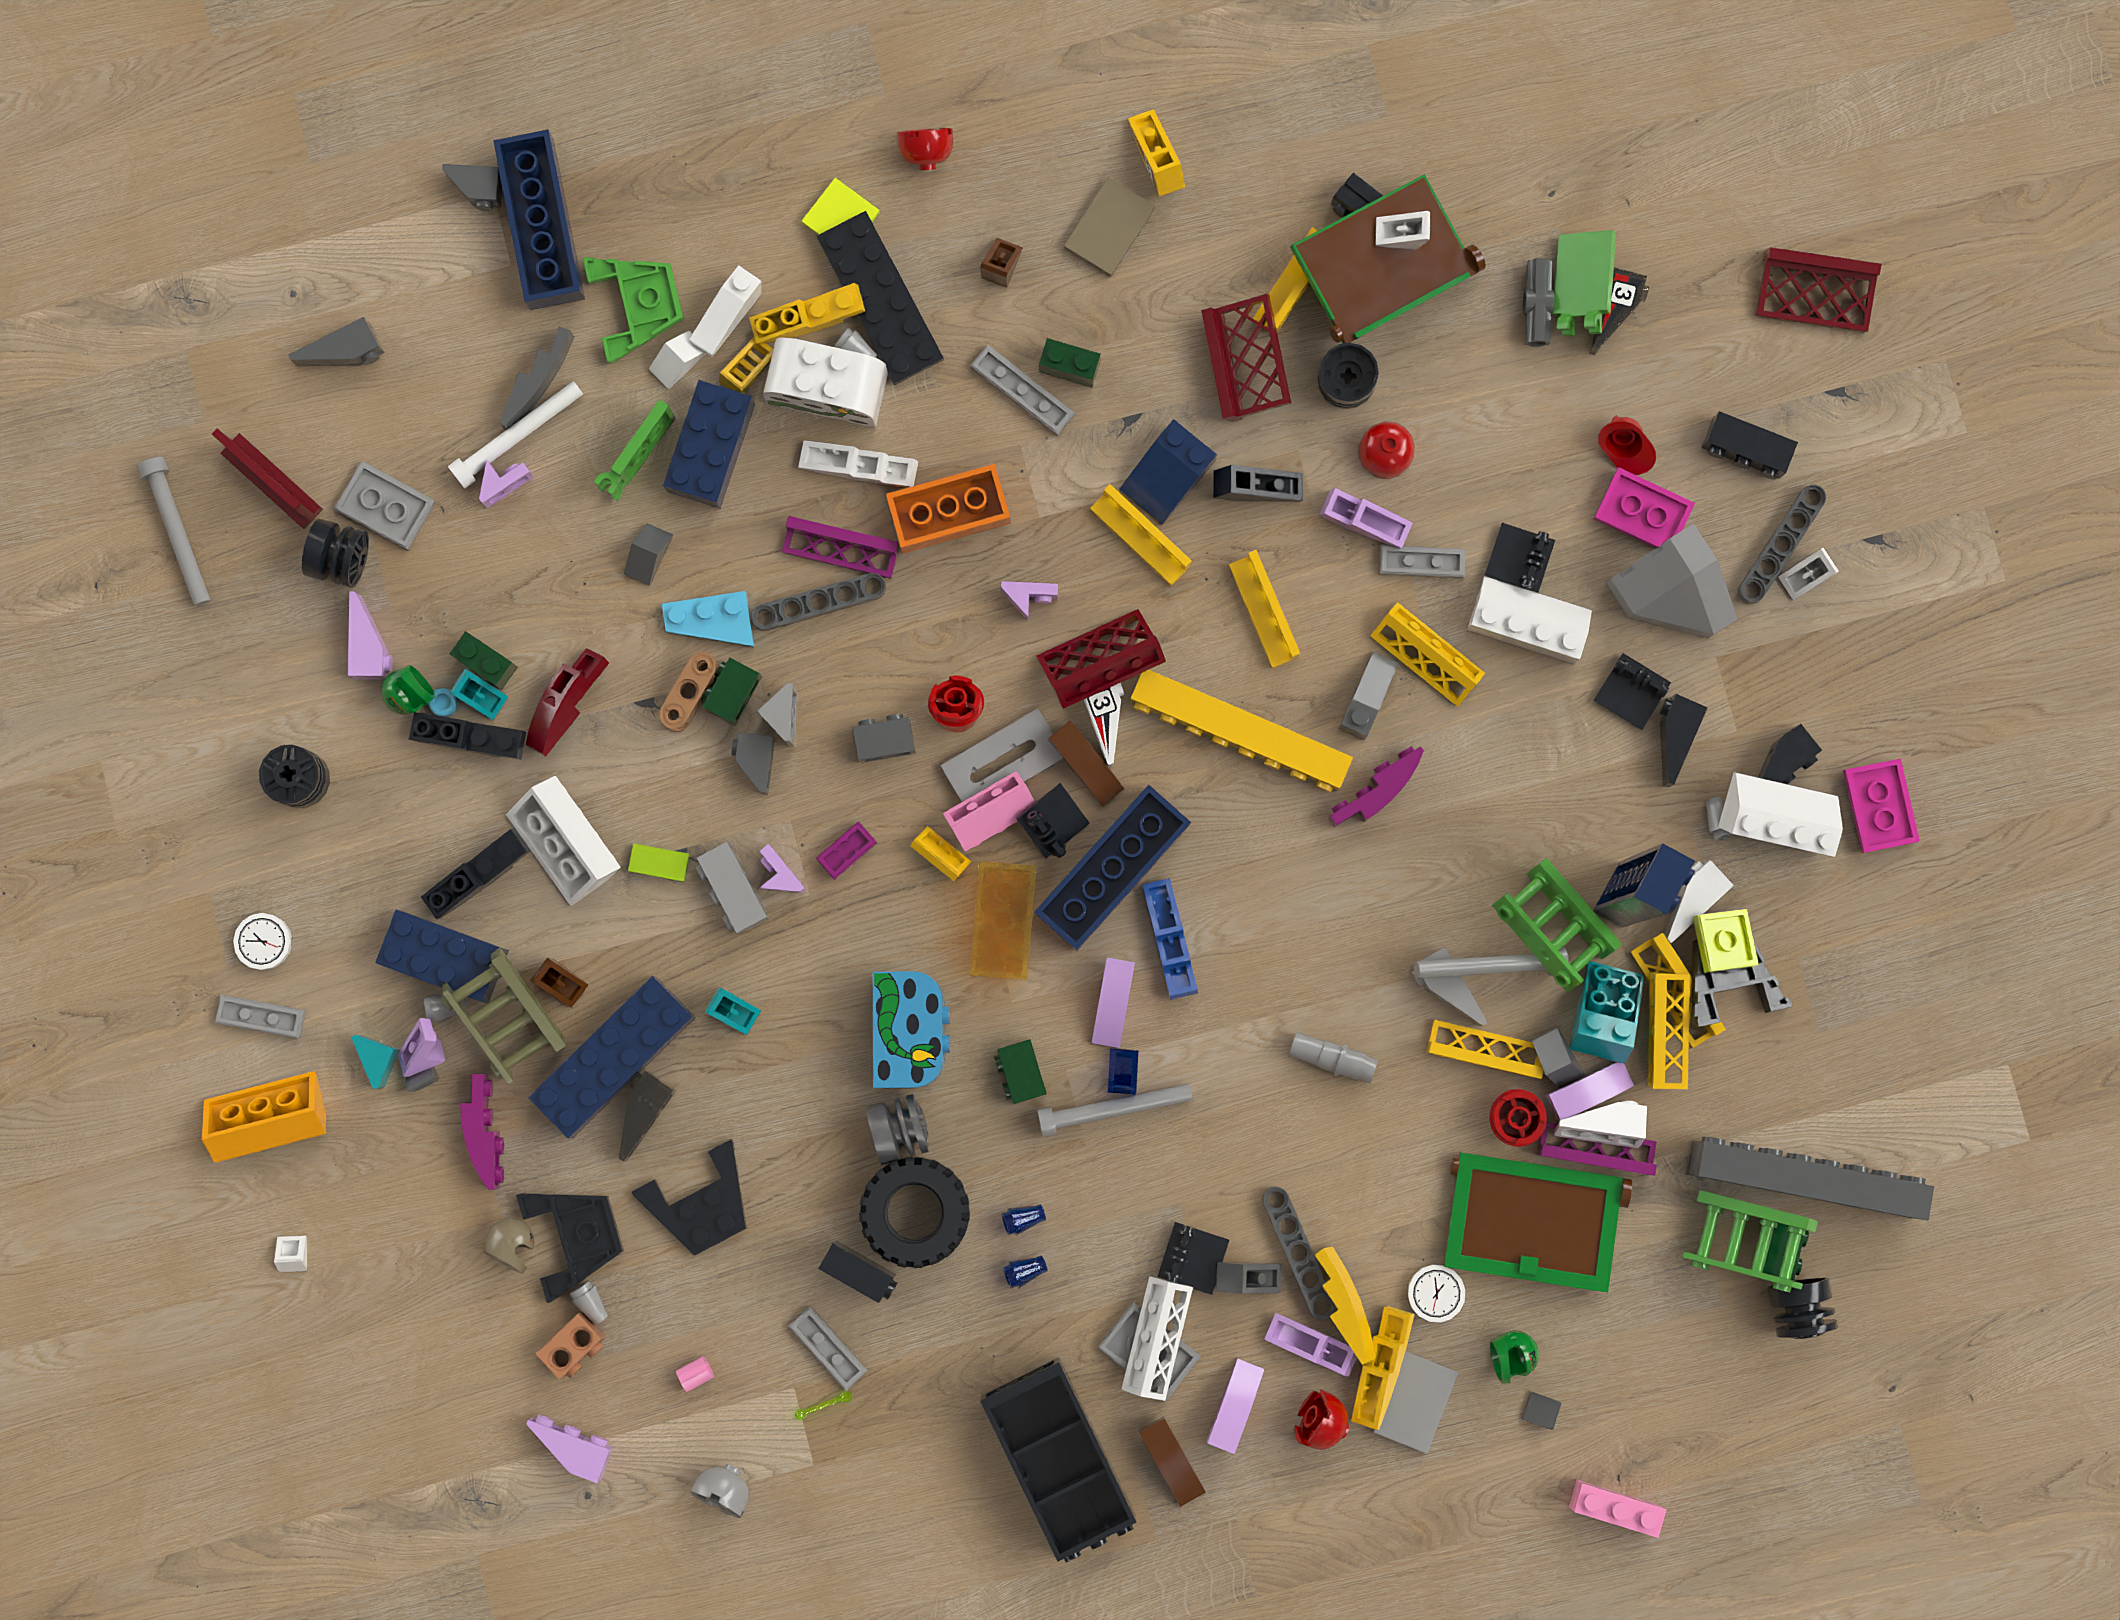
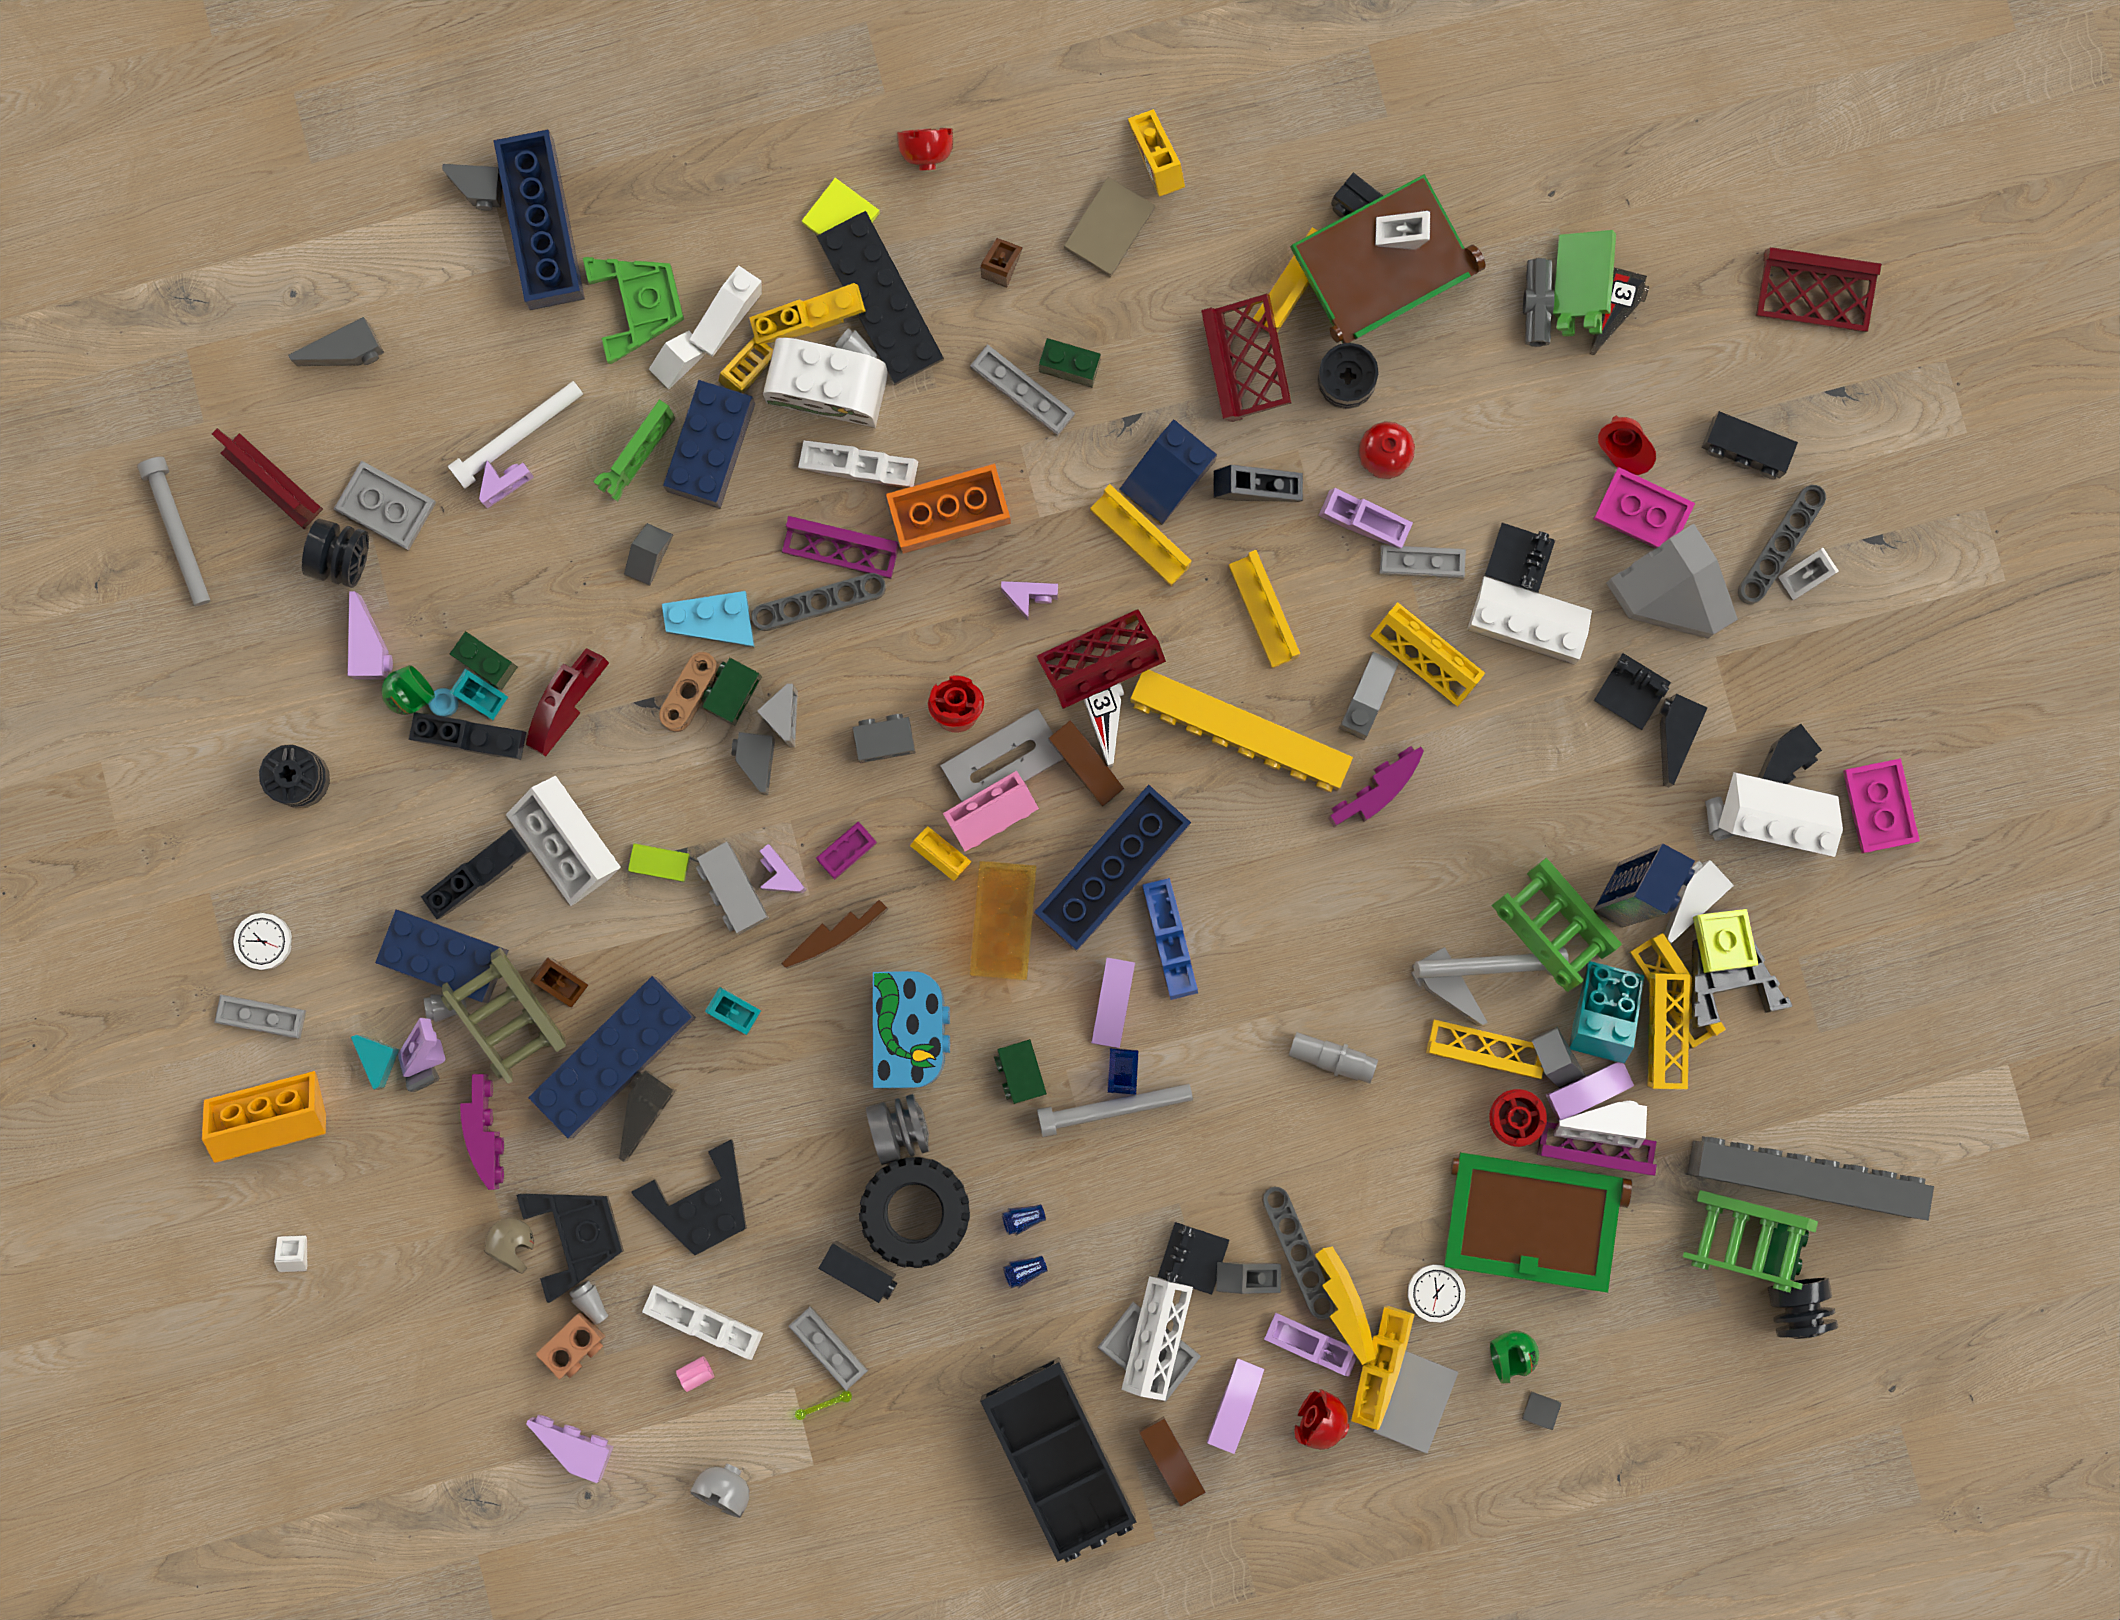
dark grey slope [499,327,574,430] -> none
black hinge [1016,783,1090,858] -> none
bright pink brick [1569,1480,1666,1538] -> none
none -> white slope [642,1285,763,1360]
none -> reddish brown slope [781,900,888,969]

